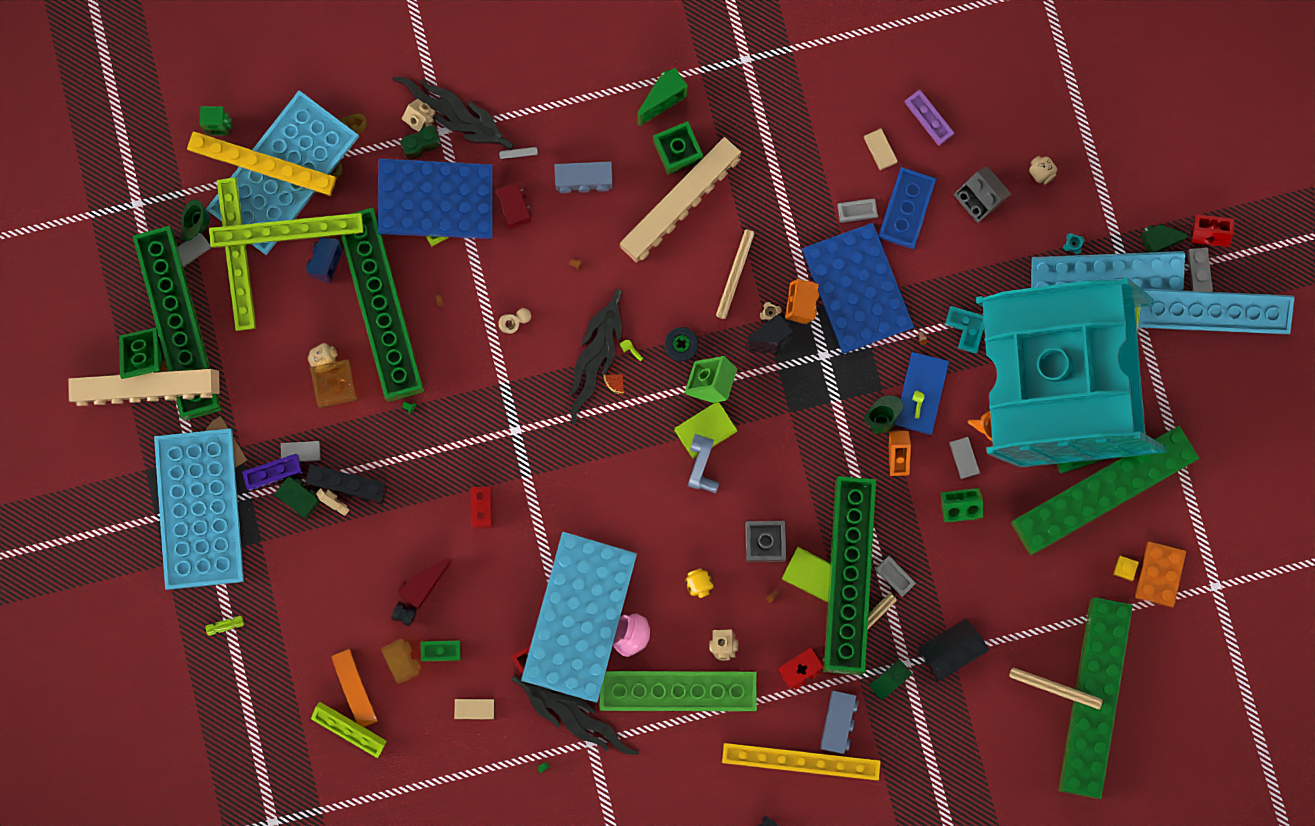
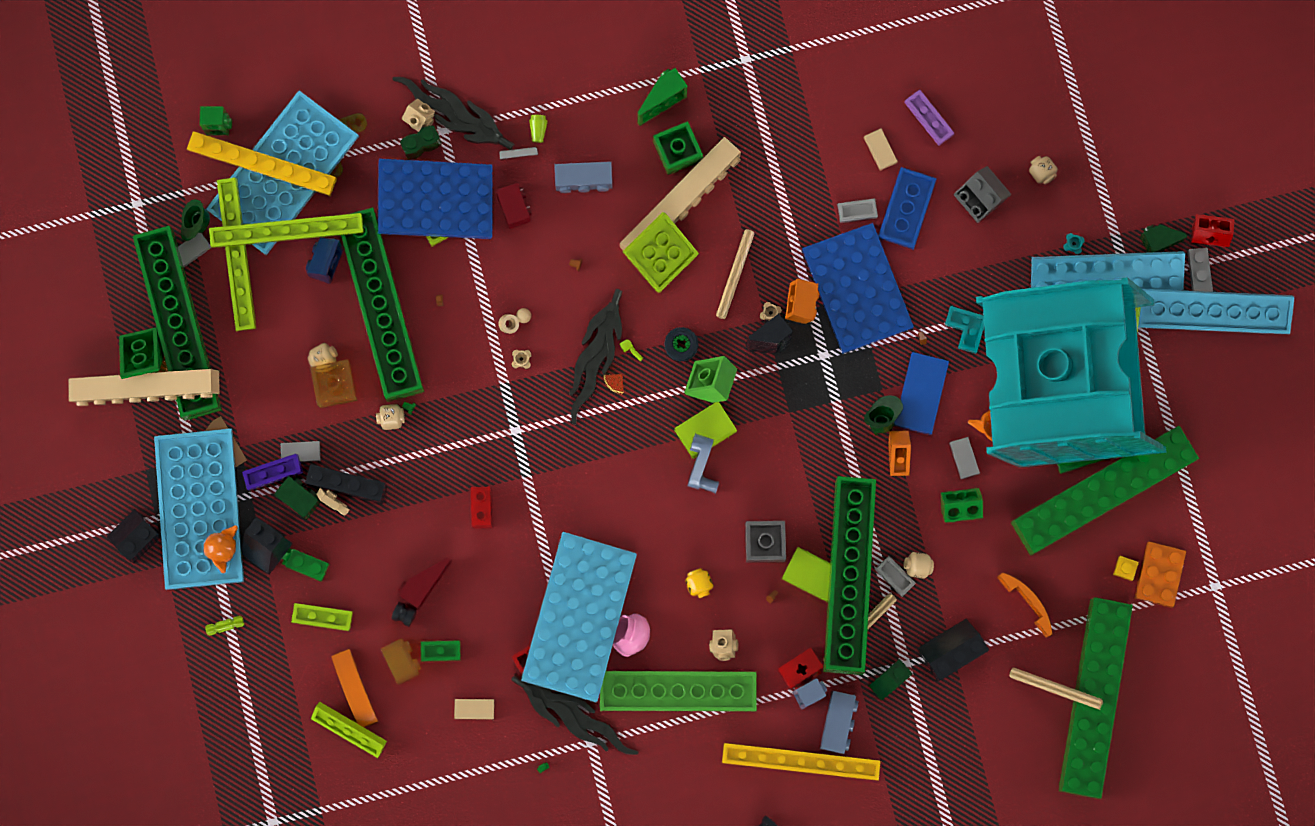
lime hand [912,391,924,419] -> none
none -> black slope [107,509,161,563]
none -> orange piece [204,525,238,573]
none -> black slope [241,517,293,575]
none -> green hinge [282,548,330,582]
none -> lime plate [291,603,353,631]
none -> tan head [376,404,405,430]
none -> tan plate [512,350,531,369]
none -> lime cone [529,115,548,143]
none -> lime plate [622,212,699,293]
none -> sand blue brick [792,679,827,709]
none -> tan head [904,552,934,579]
none -> orange slope [997,573,1052,638]

